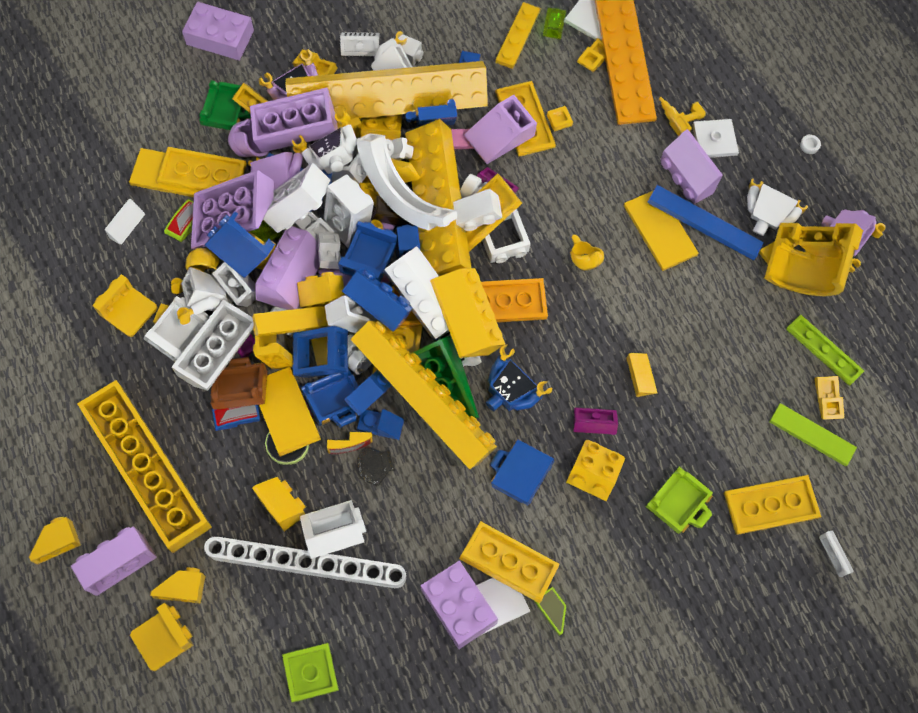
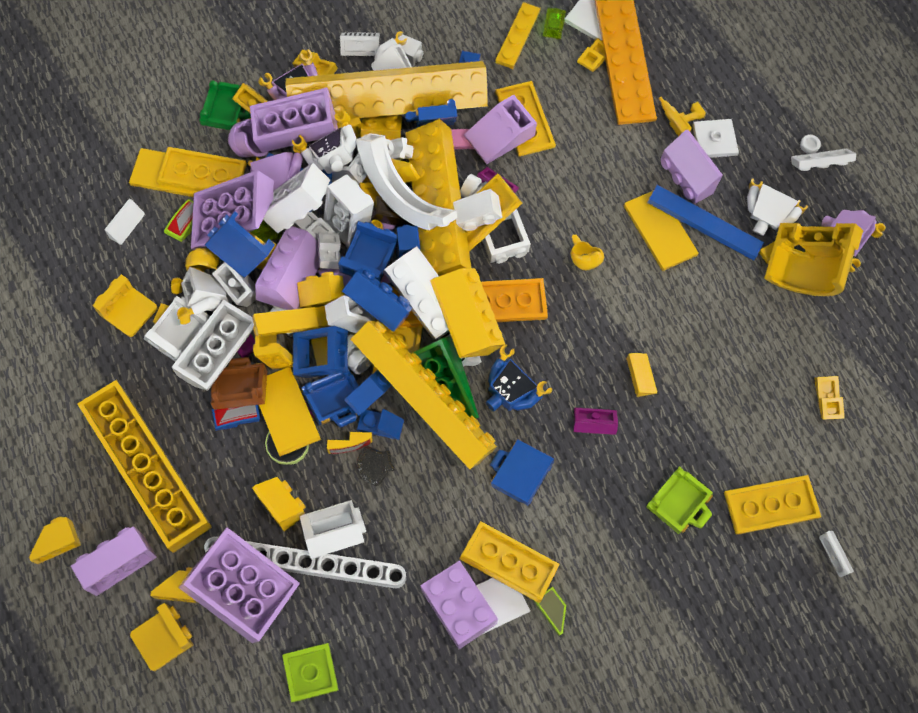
lavender brick [182,2,254,60] -> none
yellow tile [547,106,573,131] -> none
yellow bracket [566,440,625,501] -> none
lime tile [769,403,857,467] -> none
lime tile [786,314,864,386] -> none
none -> lavender slope [178,528,300,643]
none -> white plate [791,149,856,171]

